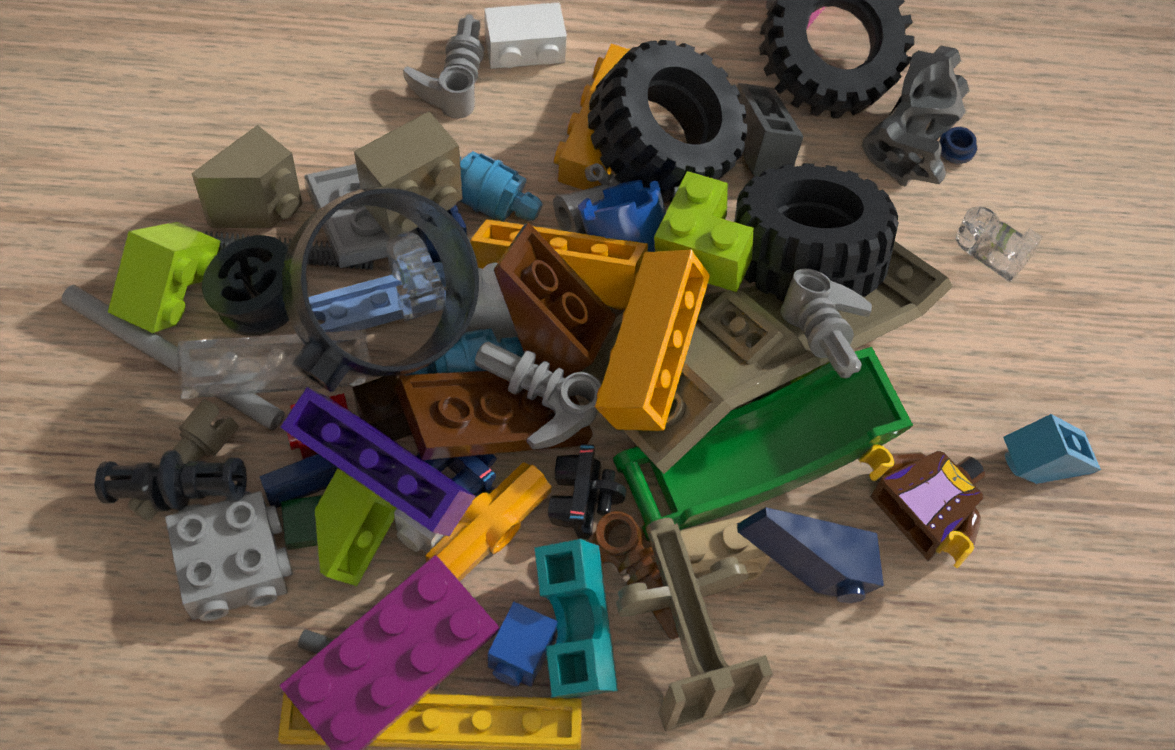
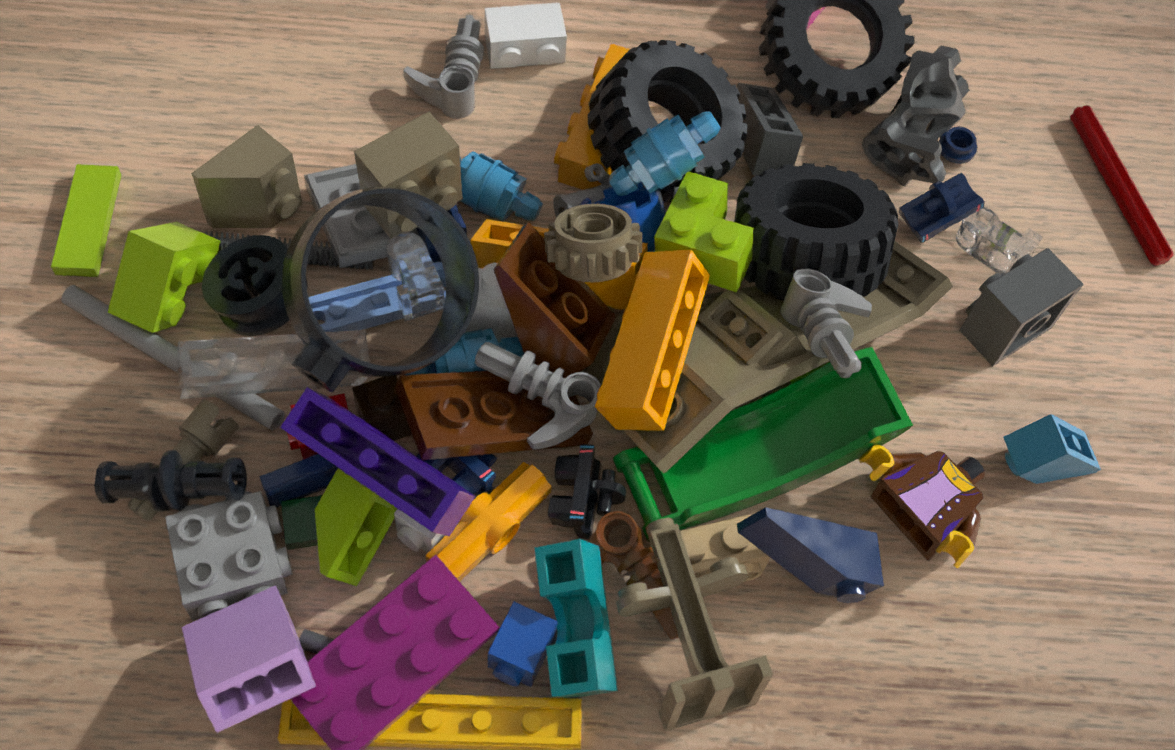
none -> lime tile [51,164,121,277]
none -> lavender brick [182,585,316,733]
none -> dark tan gear [544,204,642,282]
none -> dark azure piece [608,111,721,196]
none -> dark blue hips [899,172,985,243]
none -> dark grey brick [959,248,1084,367]
none -> red axle [1070,105,1174,266]

